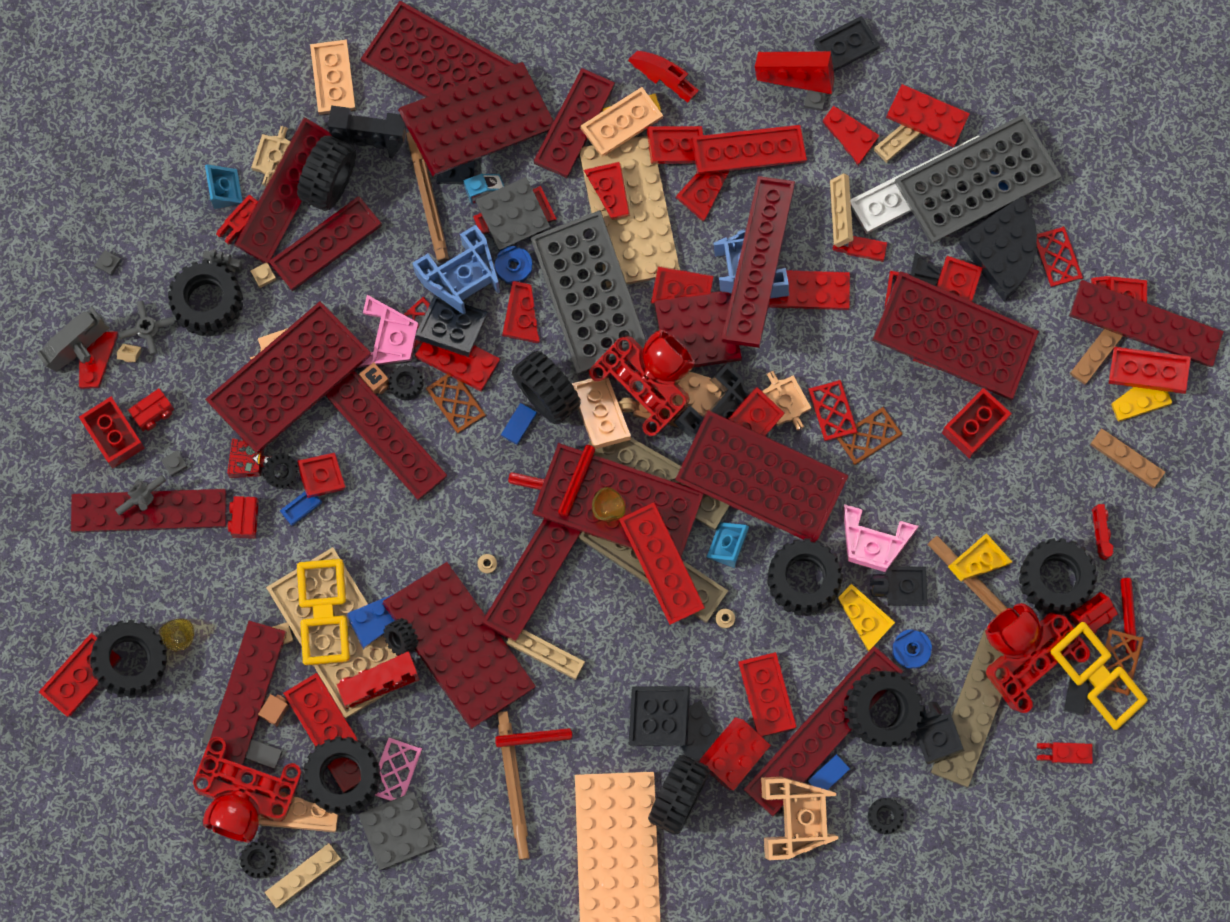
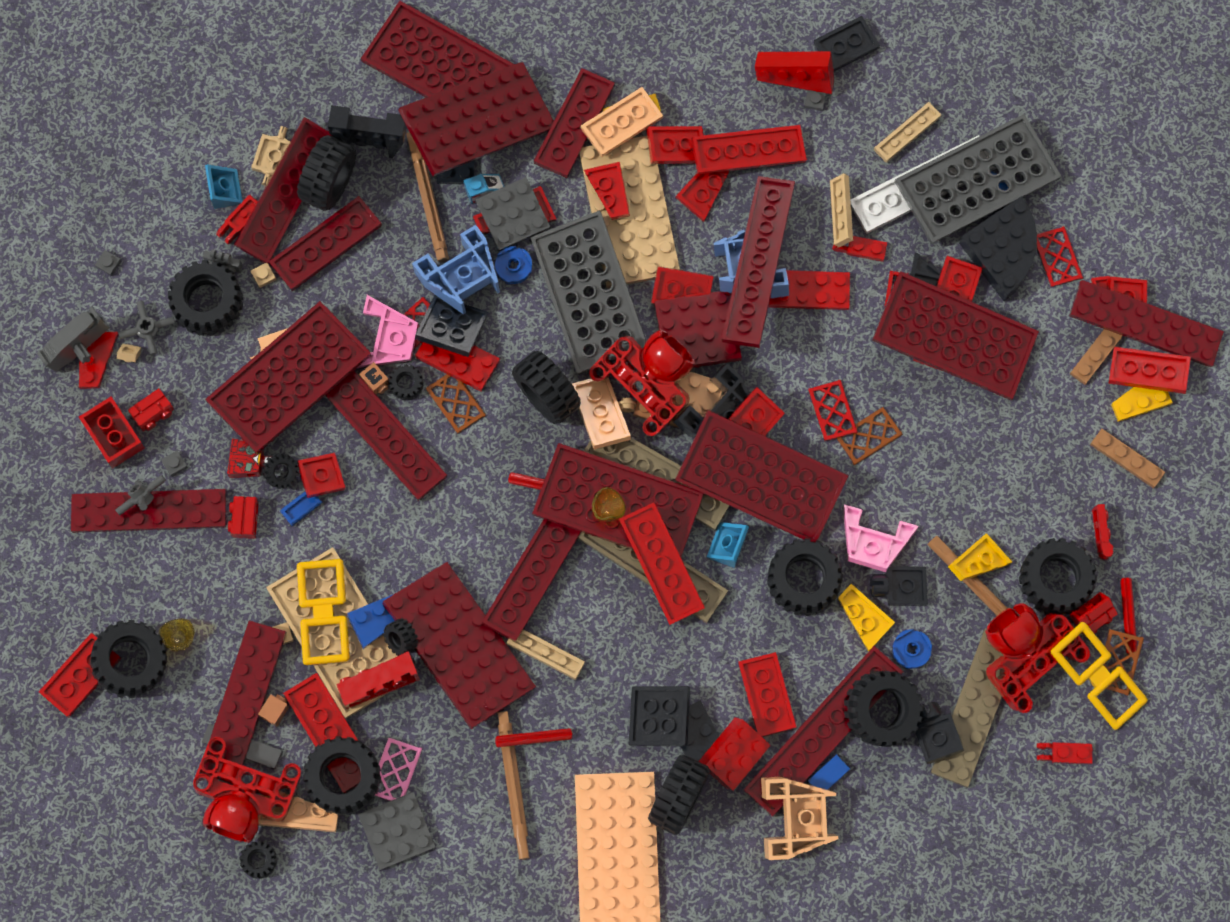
tan plate [265,843,341,908] -> none
light nougat plate [310,40,356,115] -> none
tan plate [478,554,497,574] -> none
blue tile [501,403,537,445] -> none
red wing [502,281,540,344] -> none
red axle [558,445,595,517] -> none
red slope [628,51,699,103] -> none
tan plate [716,609,735,628] -> none
light nougat plate [762,371,811,430] -> none
red wing [823,106,879,166] -> none
black tyre [867,798,904,835] -> none
red plate [886,84,970,147] -> none
red brick [942,388,1012,459] -> none
black tile [1063,674,1090,715] -> none

